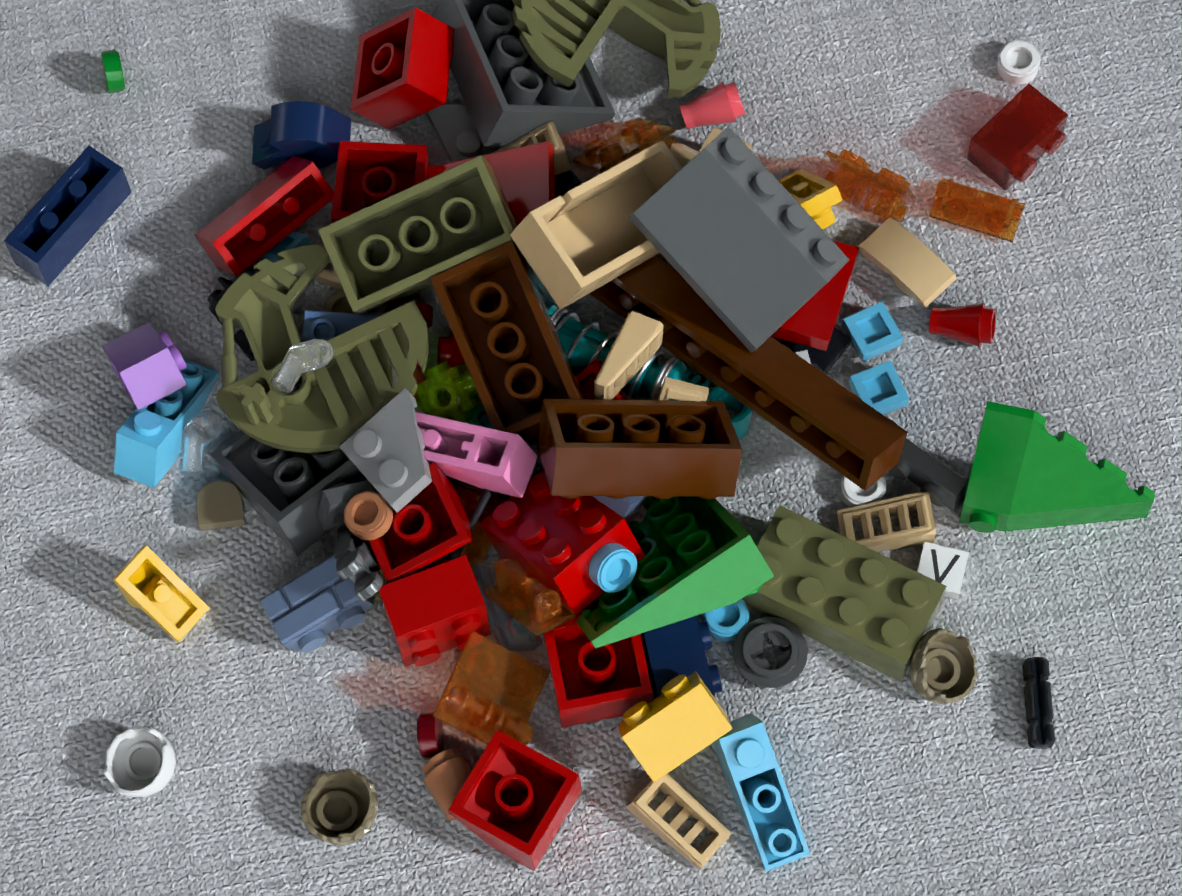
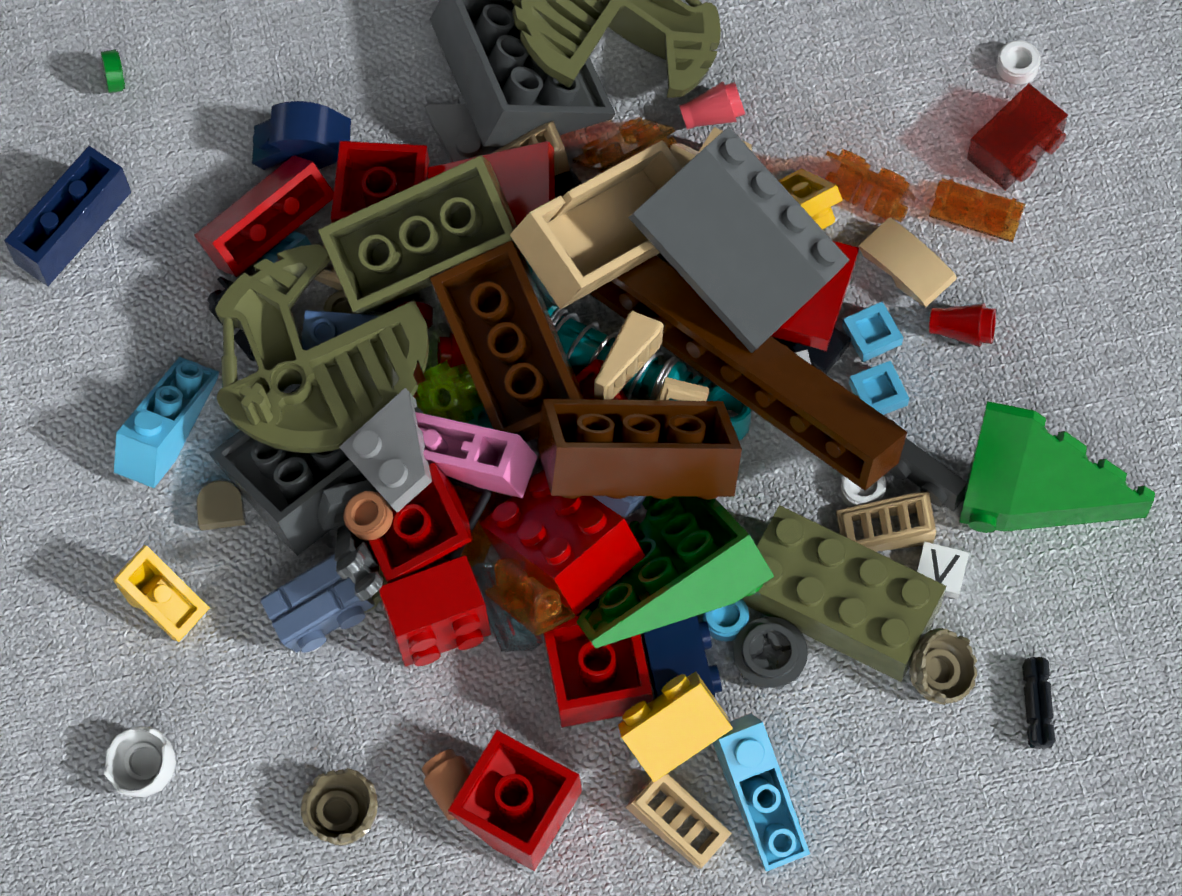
medium lavender brick [102,322,187,410] -> none
clear arm [179,411,222,472] -> none
clear arm [271,339,333,393] -> none
red brick [350,7,454,130] -> none
dark red tile [417,712,444,760] -> none
clear orange hinge [432,631,550,745] -> none
medium azure tile [589,543,637,593] -> none

